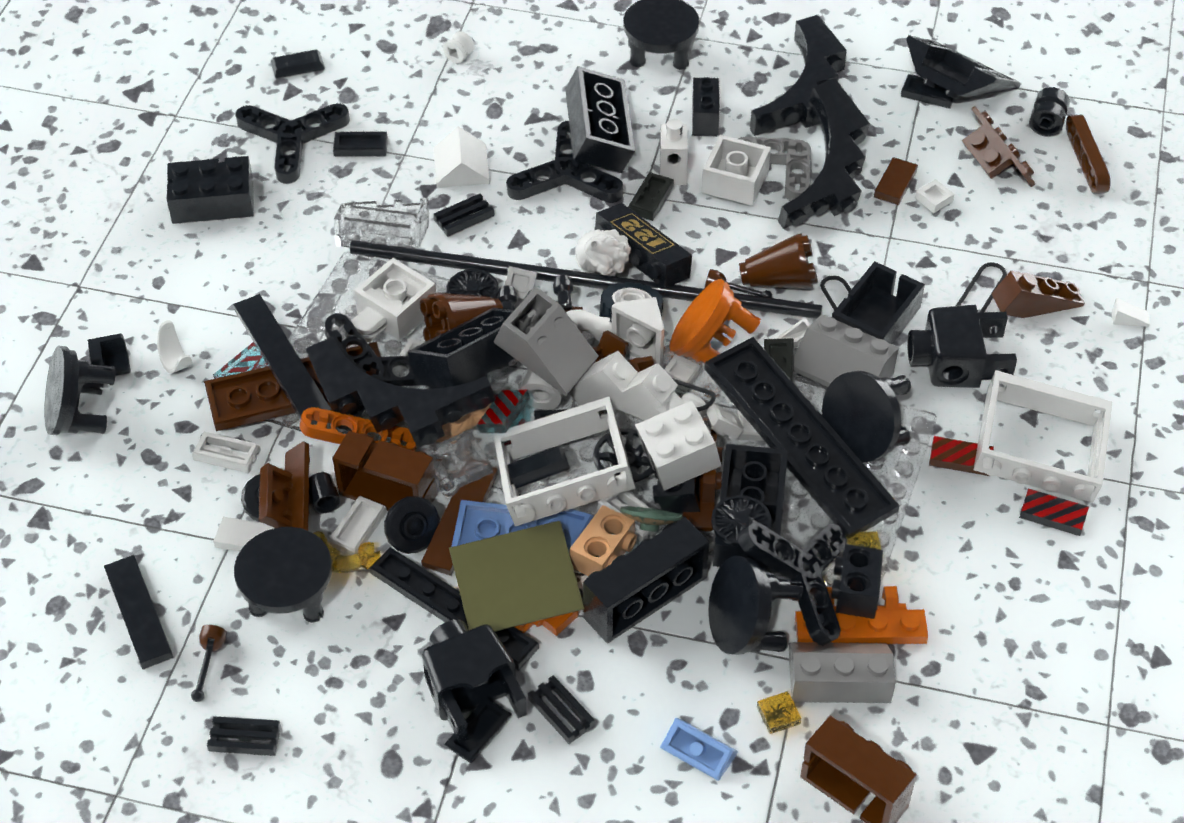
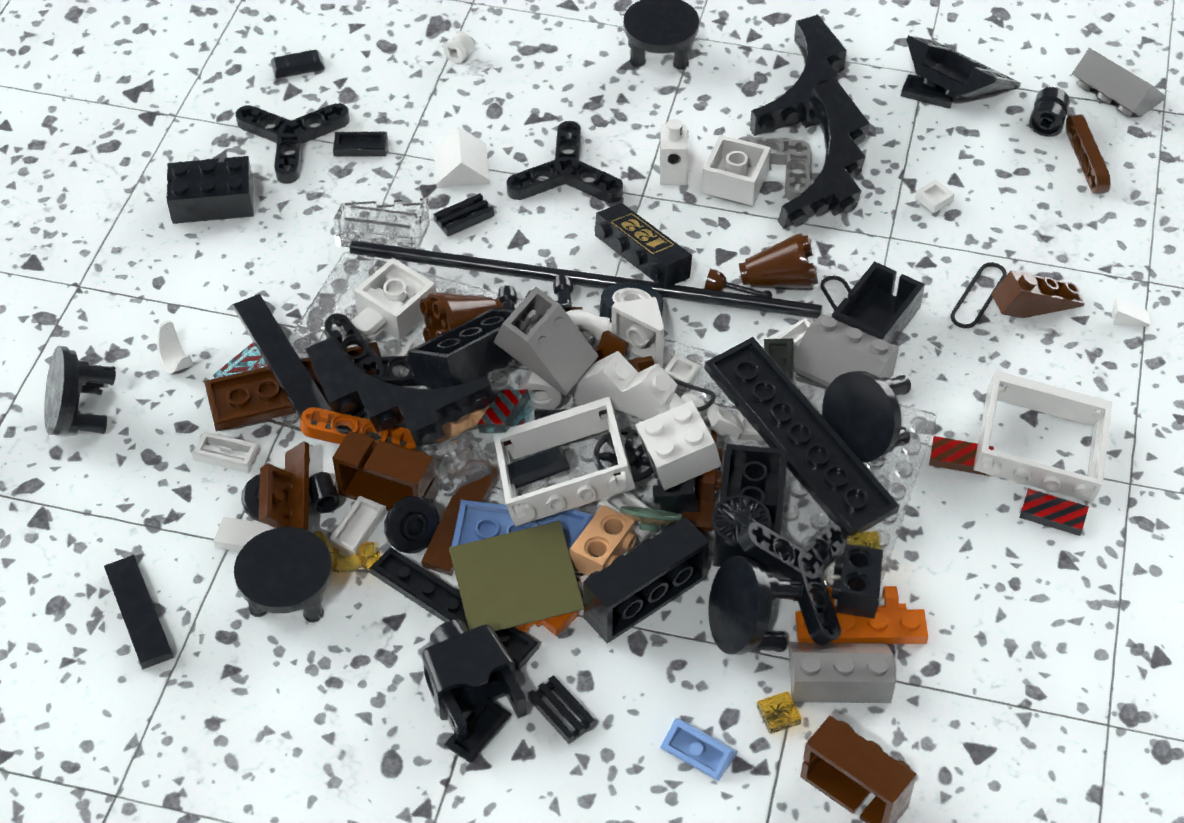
black panel [87,333,131,376] -> none
hinge [191,625,227,702] -> none
black tile [207,716,281,756] -> none
black wheel [446,269,499,299] -> none
white plate [504,266,537,299] -> none
black brick [565,66,635,173] -> none
white hair [575,229,631,276] -> none
pearl dark grey plate [628,172,674,221] -> none
orange piece [669,279,761,364] -> none
black brick [692,77,720,136] -> none
reddish brown tile [874,157,918,205] -> none
black piece [907,304,1017,388] -> none
bracket [962,106,1035,187] -> none
none -> light grey slope [1072,48,1166,117]

